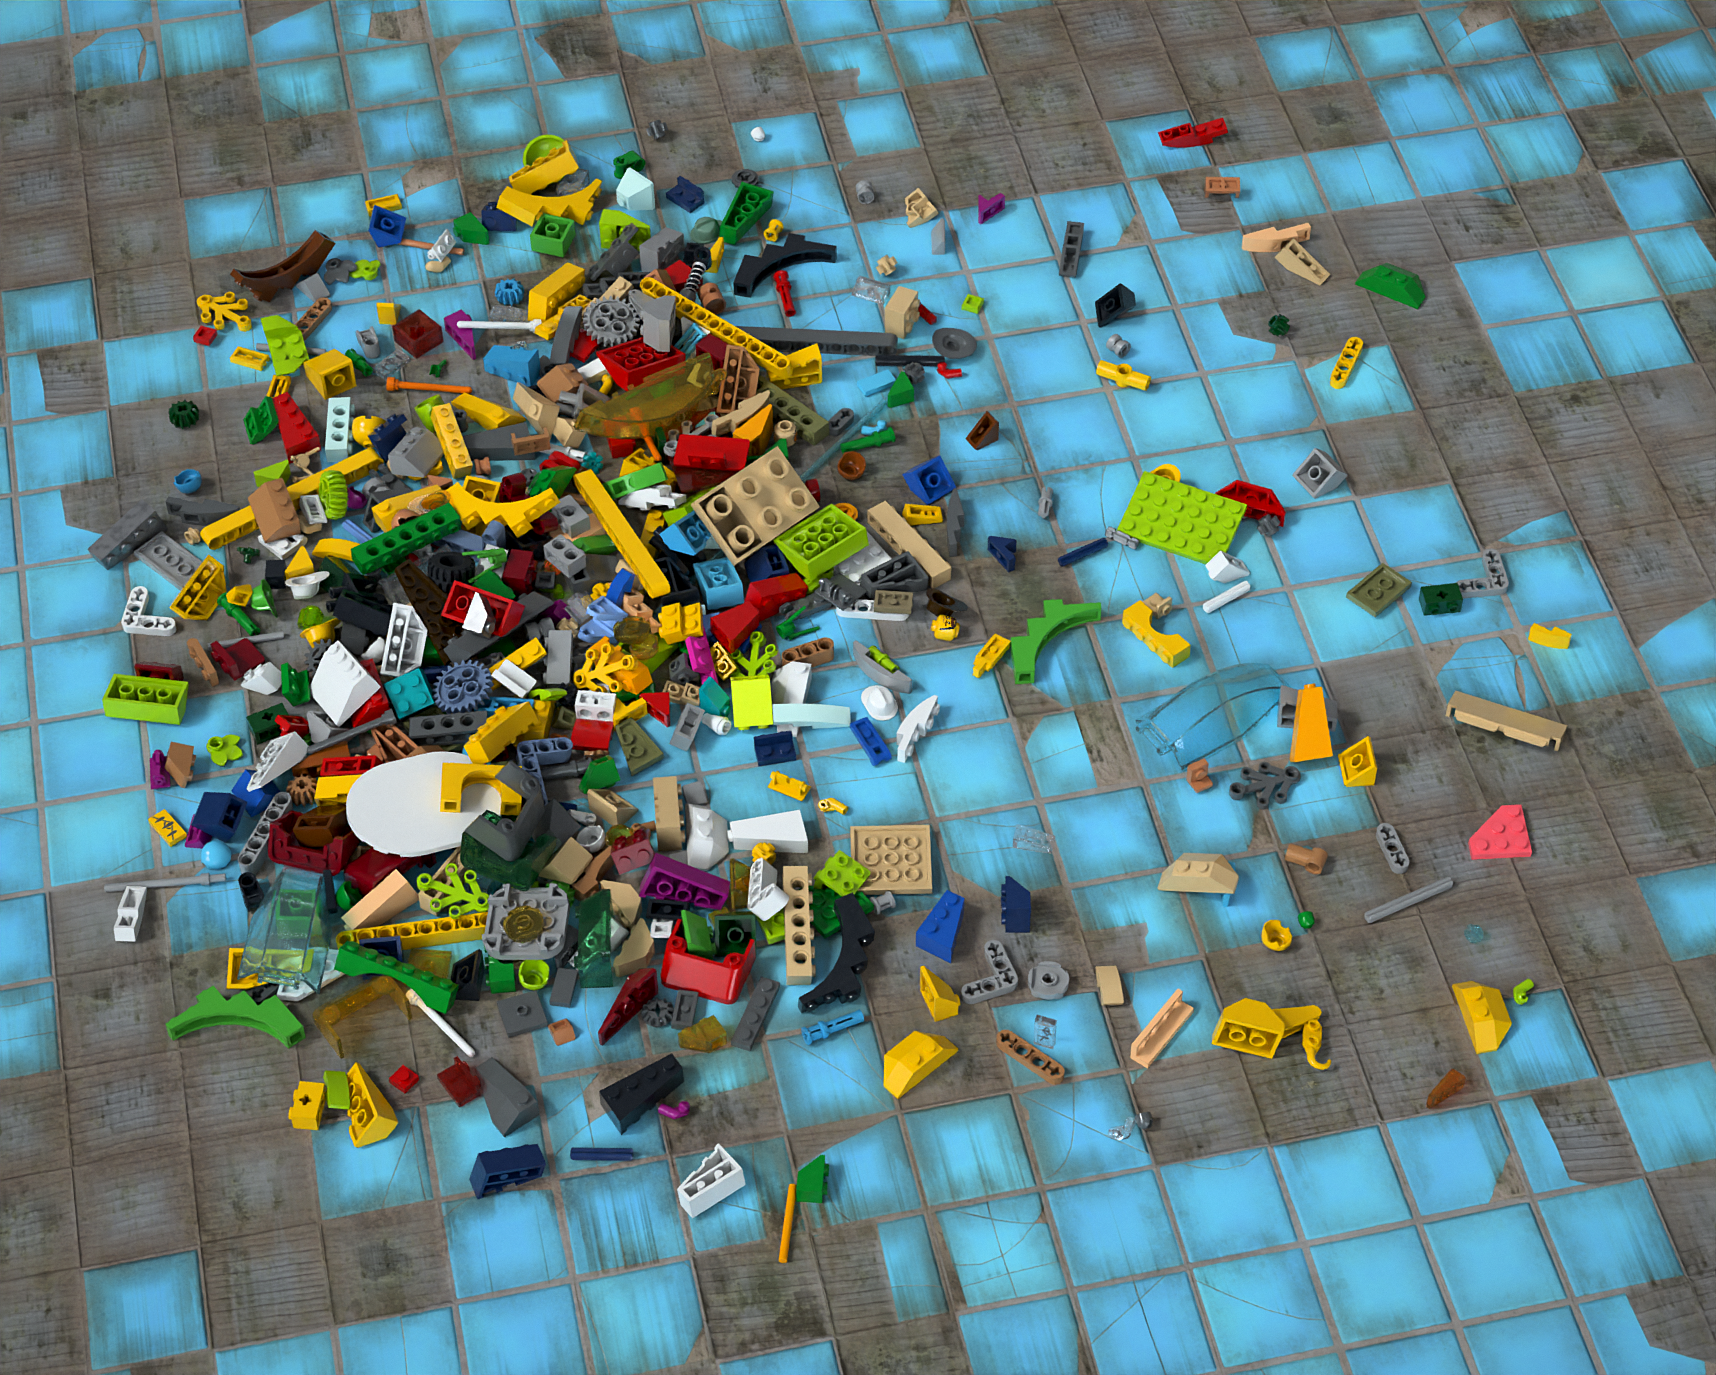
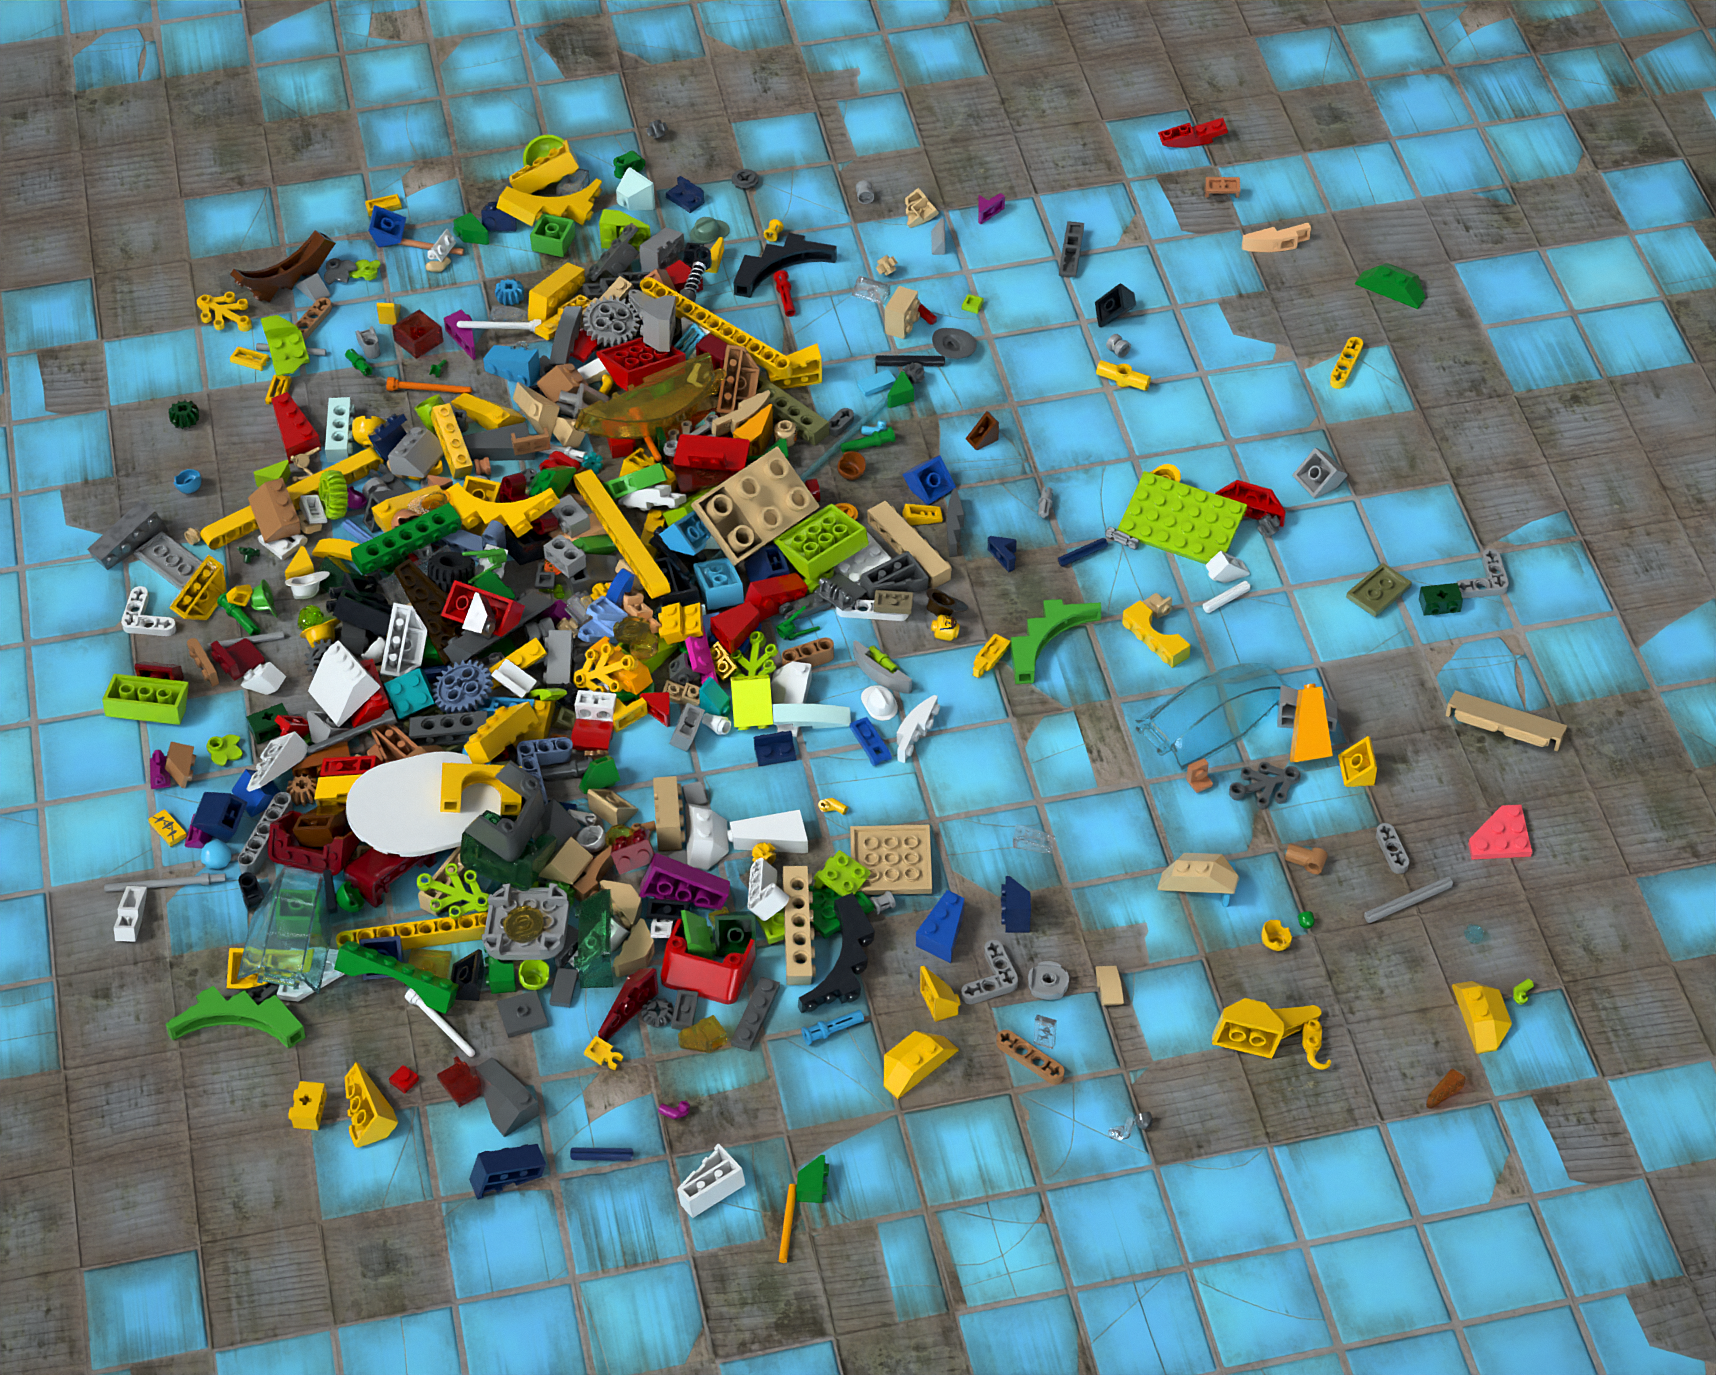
dark grey slope [166,496,240,526] -> none
red plate [193,325,218,346] -> none
green slope [243,396,279,445] -> none
black brick [265,560,287,589] -> none
green bracket [281,662,310,707] -> none
yellow slope [303,349,357,400] -> none
clear yellow windscreen [312,976,412,1059] -> none
lime slope [323,1070,350,1109] -> none
light nougat slope [341,869,419,931] -> none
clear tile [372,349,411,380] -> none
dark red brick [502,549,537,602] -> none
nougat slope [548,1019,576,1046] -> none
black wedge [599,1053,684,1135] -> none
olive wing [615,717,664,777] -> none
nougat wheel [697,282,726,315] -> none
dark grey beam [715,326,898,356] -> none
green wedge [719,182,774,245] -> none
clear yellow slope [730,858,751,909] -> none
white hinge [751,127,765,142] -> none
yellow hinge [767,771,811,801] -> none
red arm [937,362,962,379] -> none
light nougat fence [1130,989,1194,1069] -> none
dark green gear [1268,314,1290,337] -> none
tan slope [1275,238,1330,285] -> none
yellow slope [1528,623,1572,649] -> none
none -> yellow plate [584,1036,623,1070]

